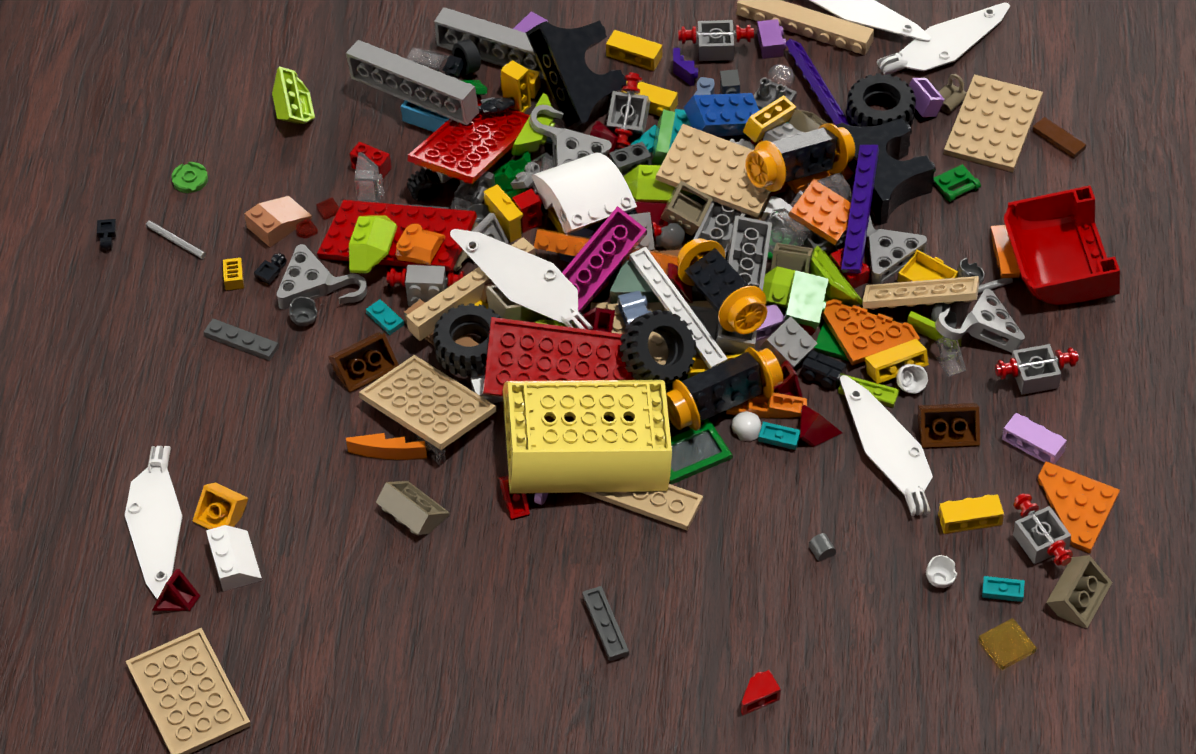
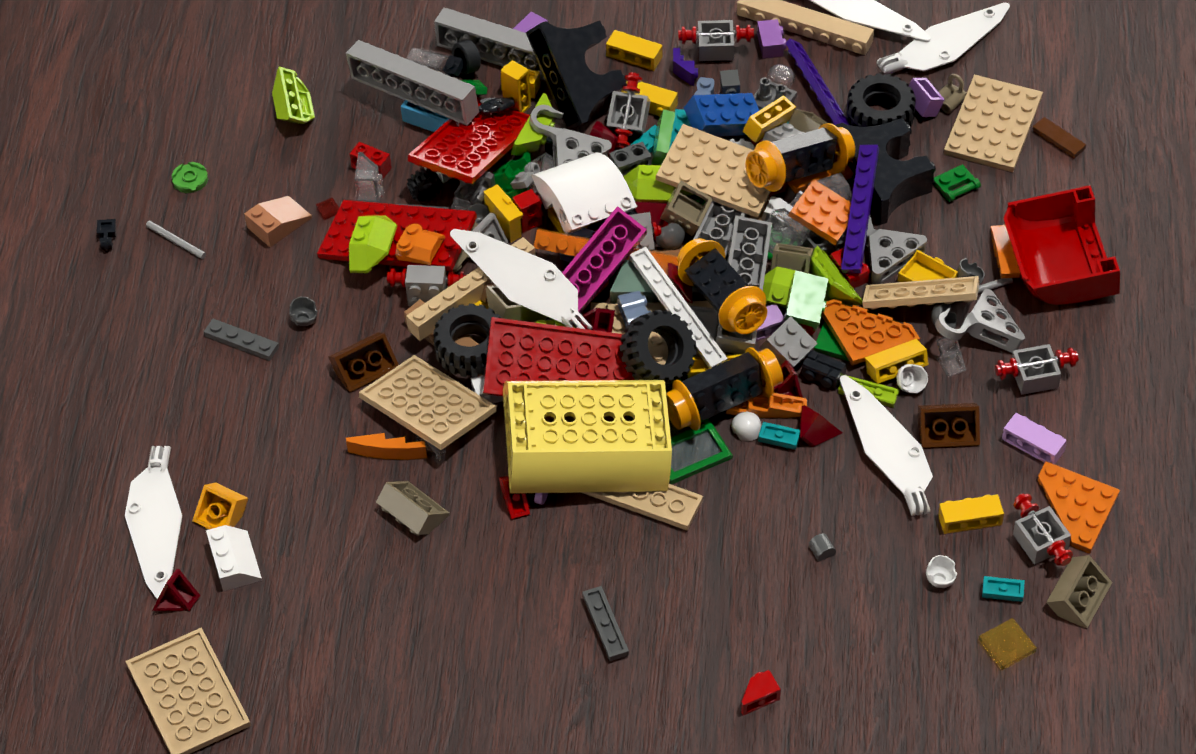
yellow slope [223,257,244,290] -> none
black plate [254,253,287,285] -> none
light grey piece [277,244,367,310] -> none
clear red tile [296,218,318,238] -> none
teal plate [366,299,404,335] -> none
lime tile [907,311,962,350] -> none

